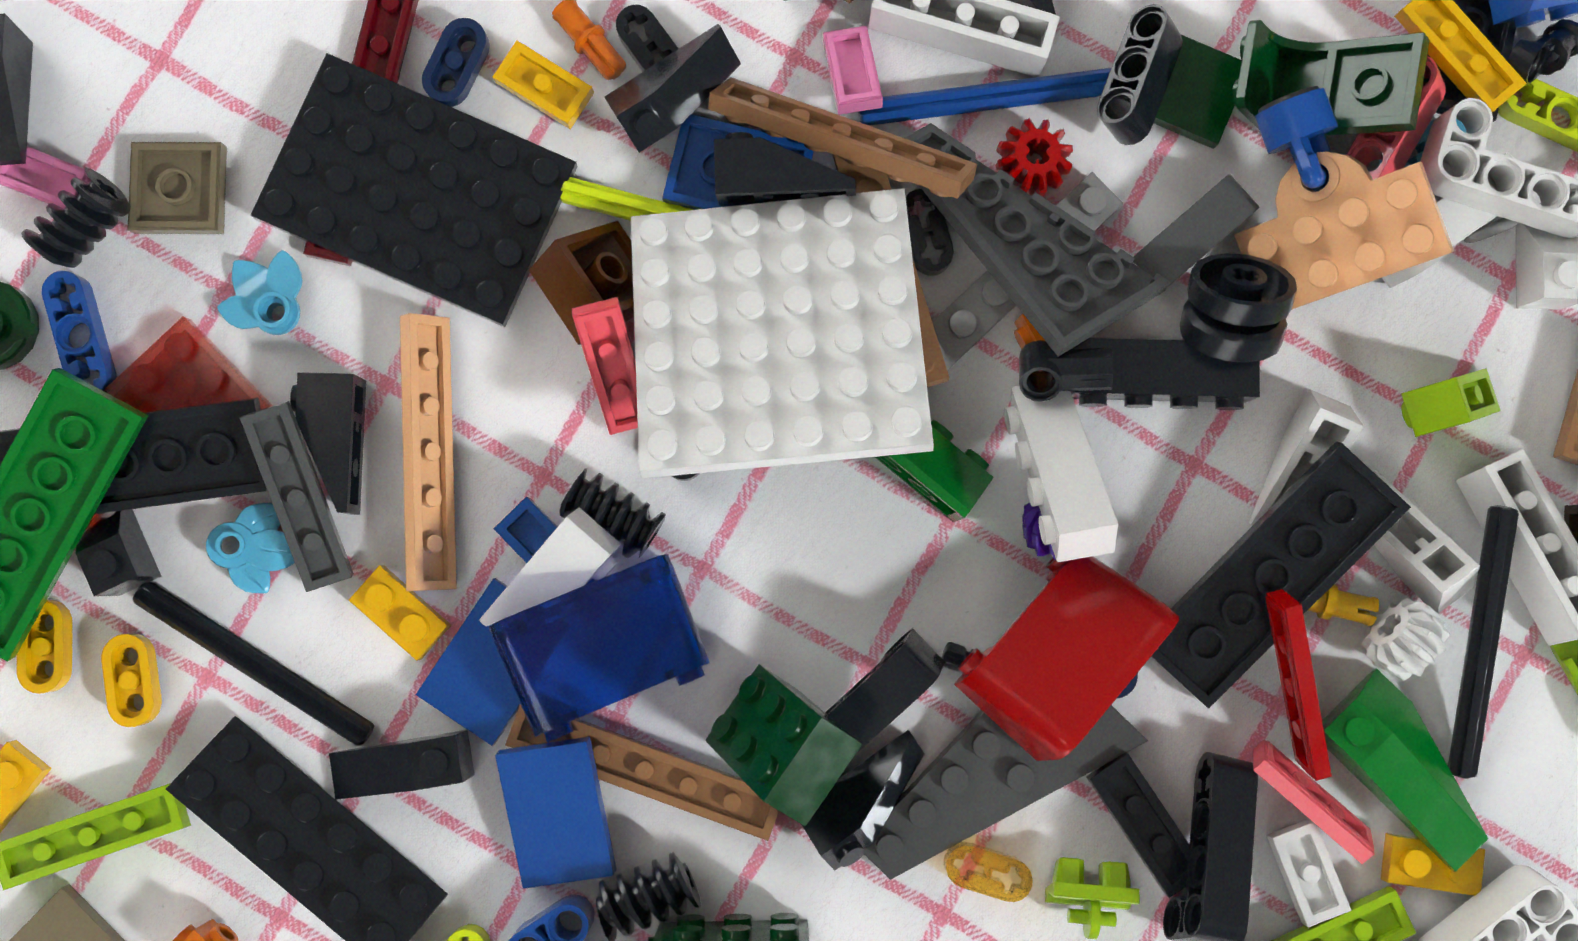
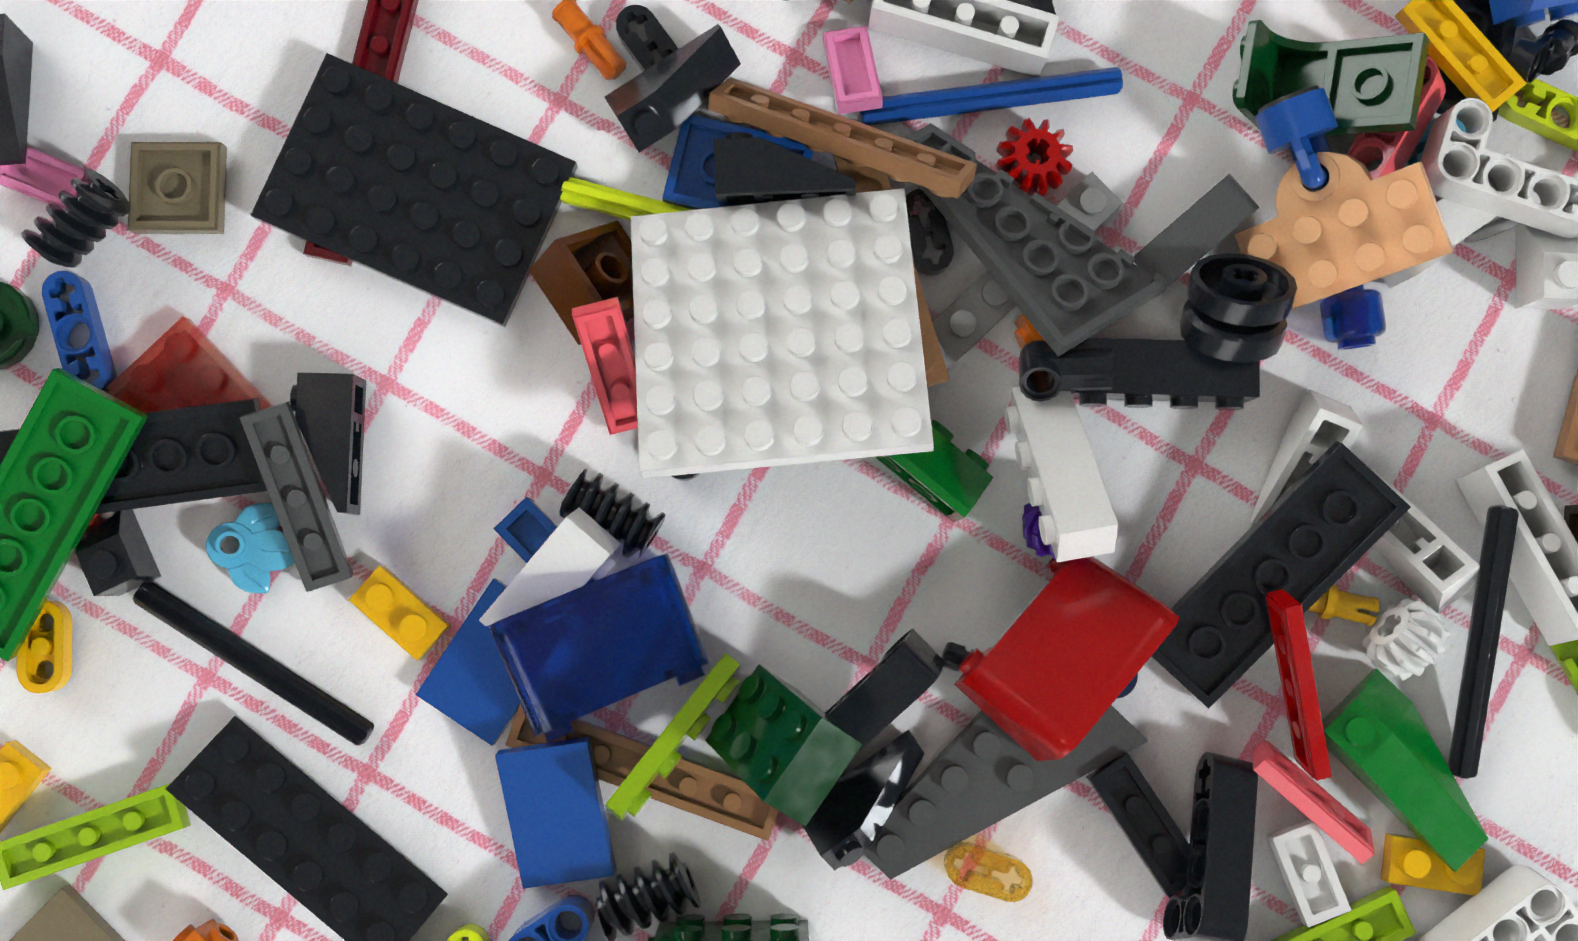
yellow plate [101,634,162,727] -> none
medium azure plate [217,250,303,335] -> none
black slope [329,730,475,800] -> none
light nougat plate [400,313,457,591] -> none
dark blue plate [422,18,490,107] -> none
yellow plate [492,40,594,129] -> none
lime hips [1045,857,1140,939] -> none
black beam [1097,4,1183,145] -> none
dark green tile [1154,35,1242,149] -> none
lime slope [1401,368,1501,437] -> none
none -> lime plate [605,653,740,821]
none -> clear blue head [1320,284,1386,350]

